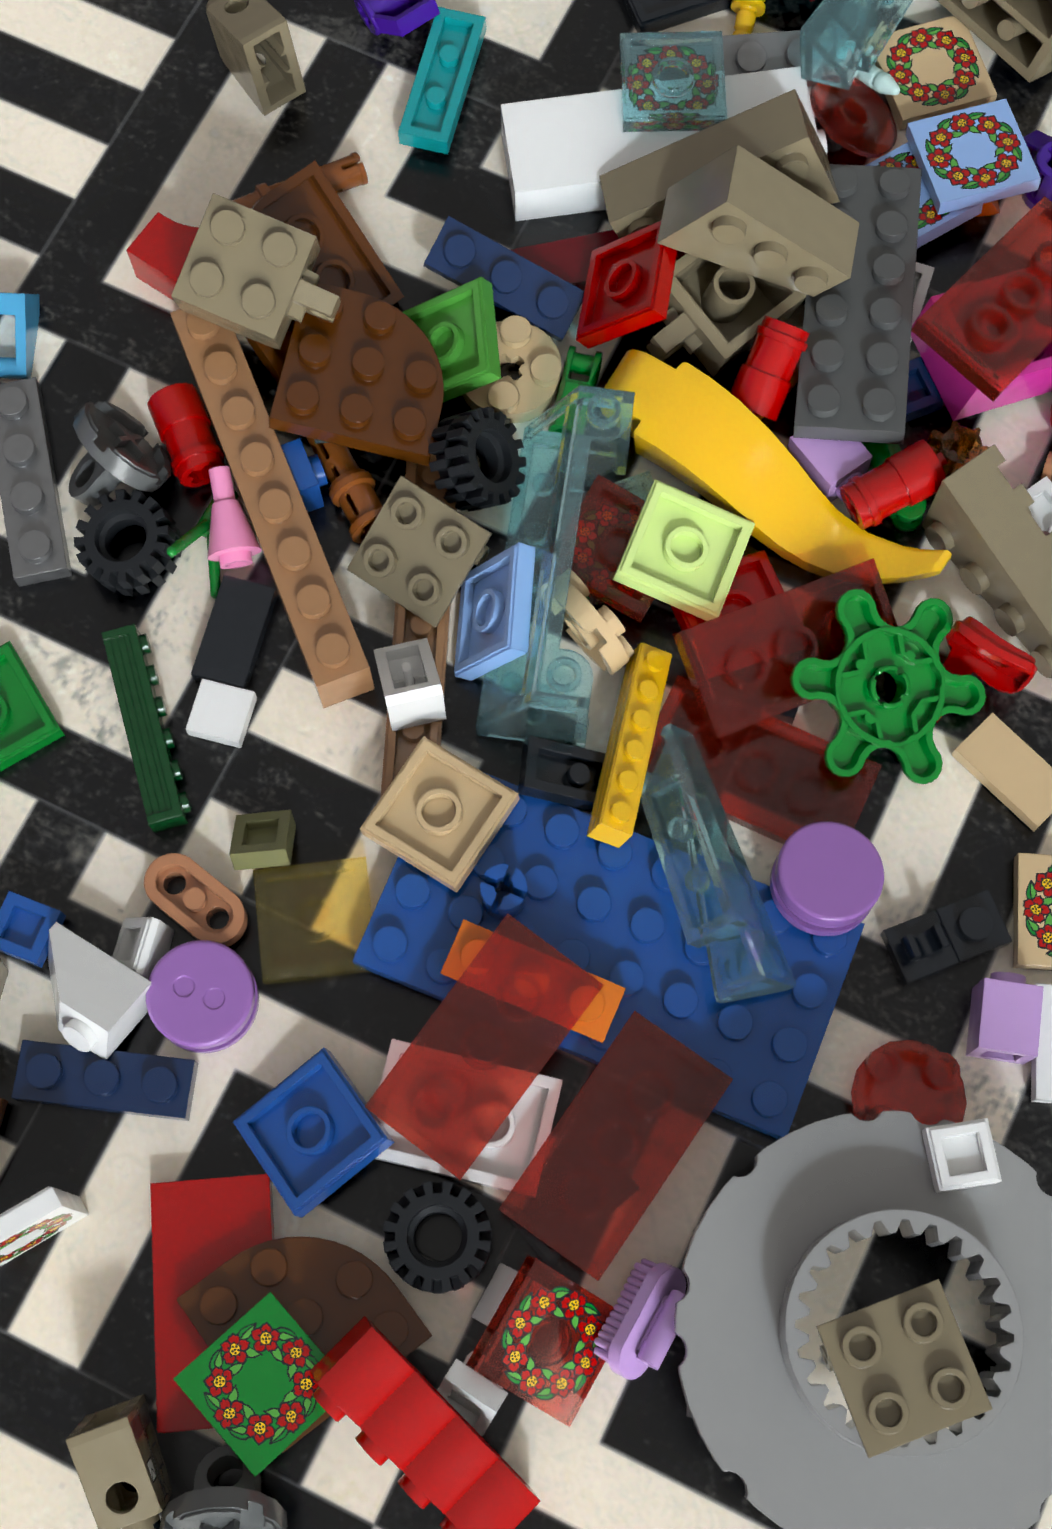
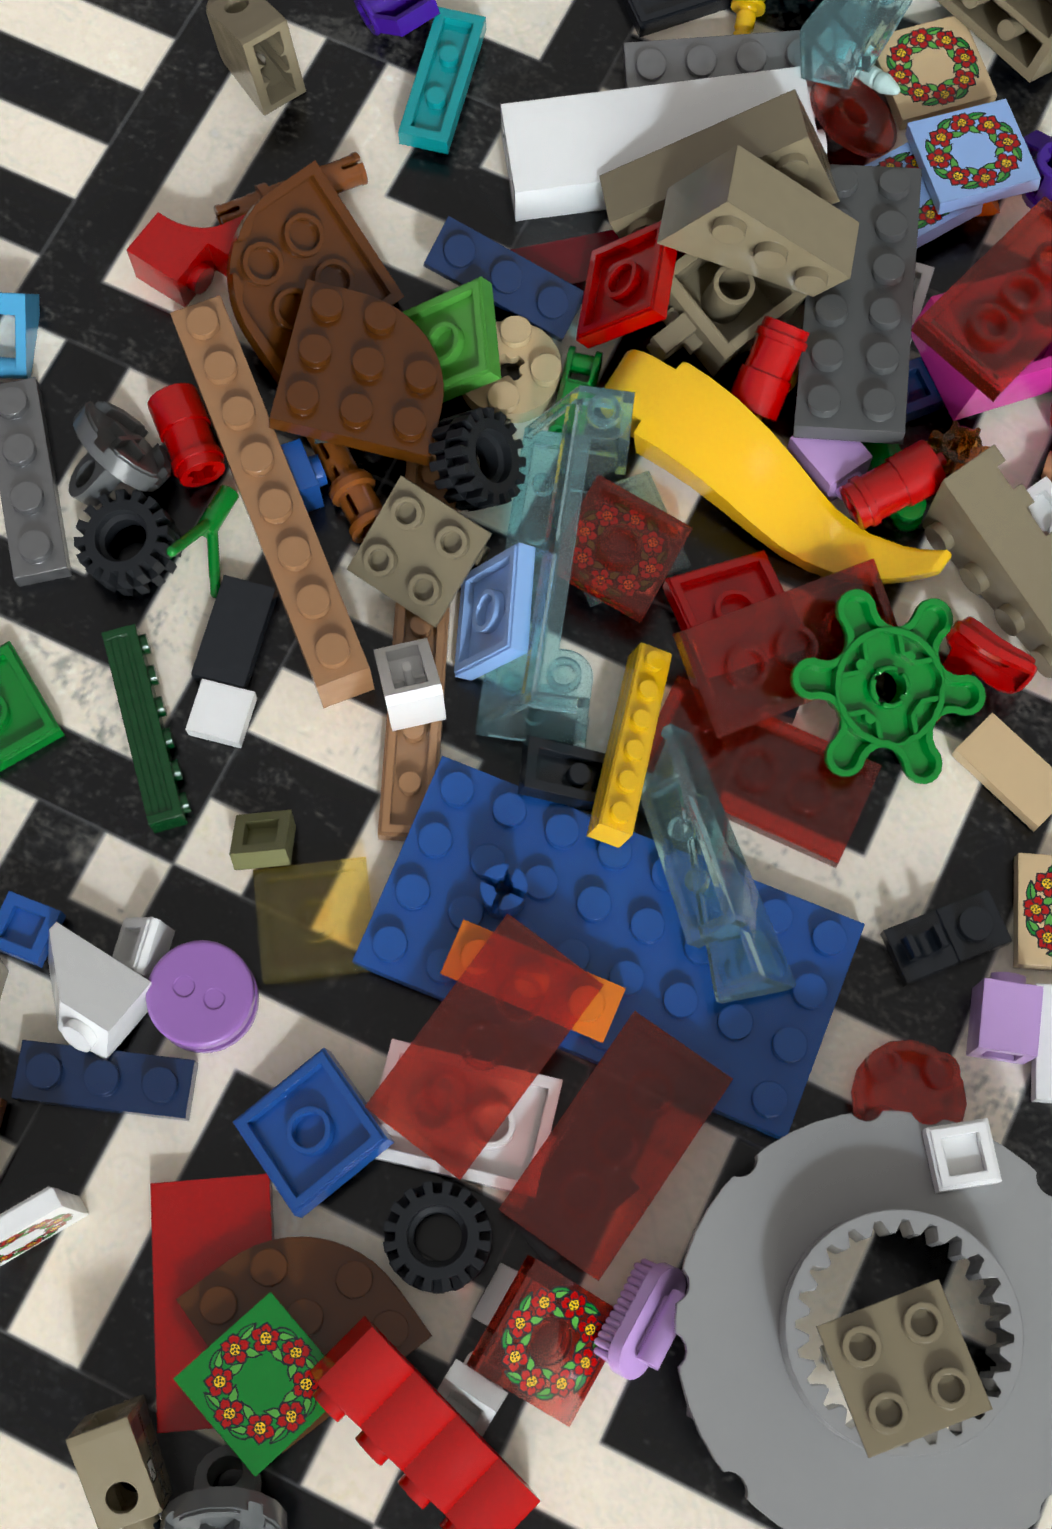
nougat plate [144,853,248,947] -> none
dark tan hinge [171,193,341,350] -> none
bright pink cone [208,466,262,569] -> none
tan tile [360,736,520,893] -> none
tan plate [540,569,635,675] -> none
yellowish green tile [612,479,755,624] -> none
clear light blue tile [619,31,727,132] -> none
medium lavender head [770,821,884,936] -> none

